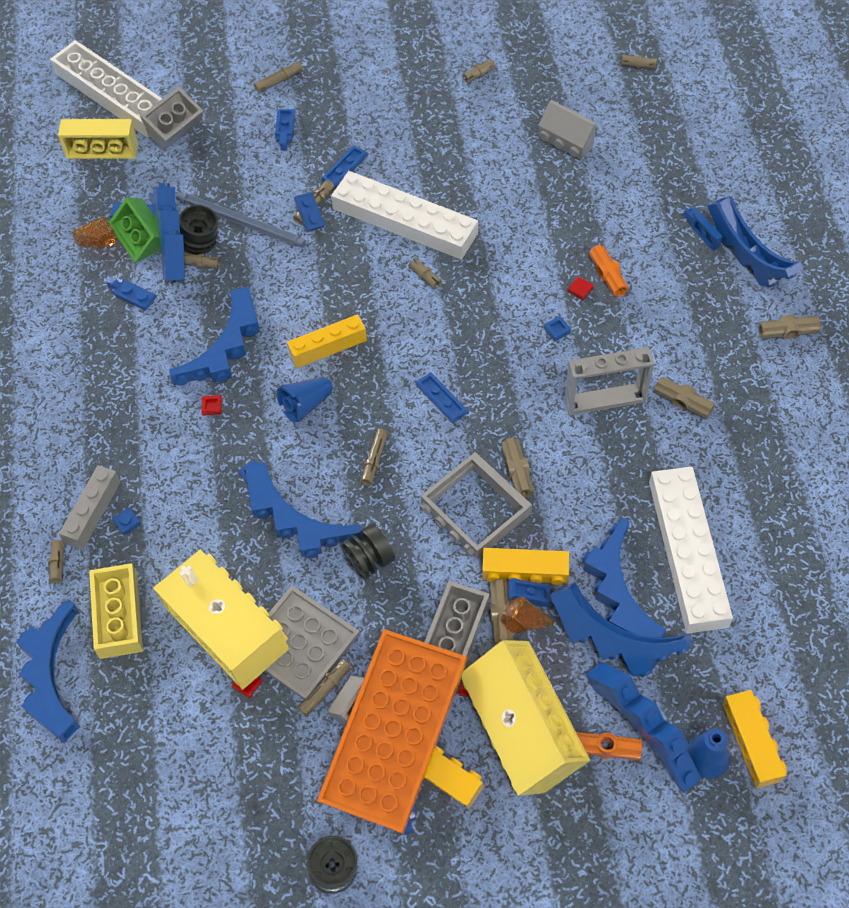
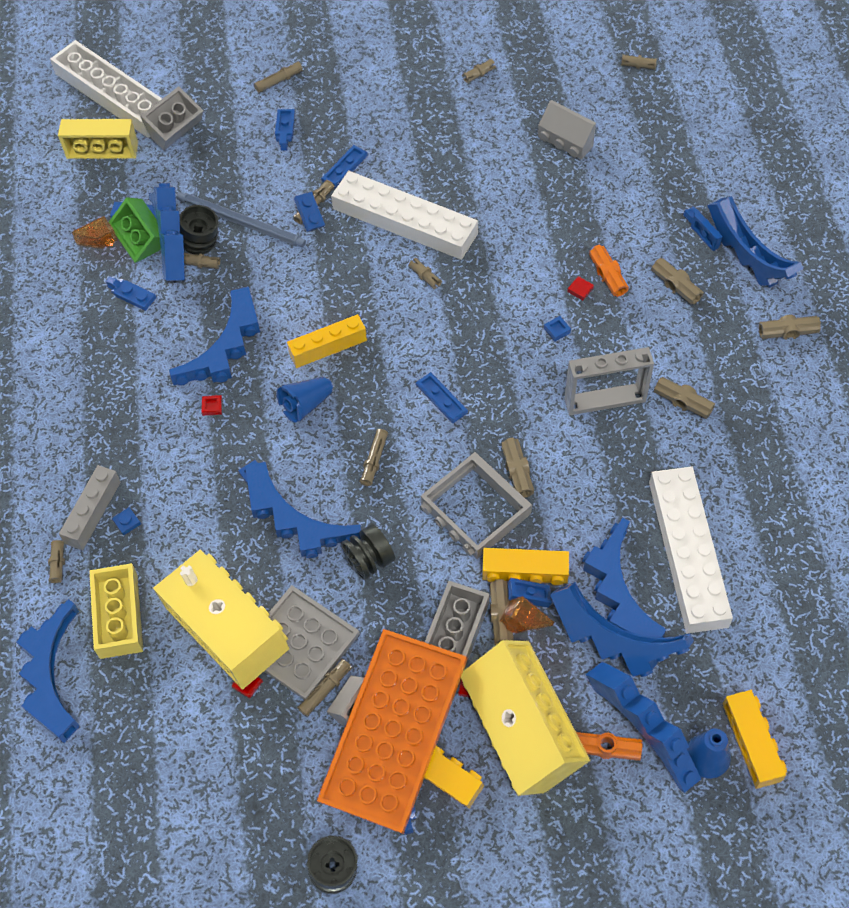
none -> dark tan piece [651,258,704,305]

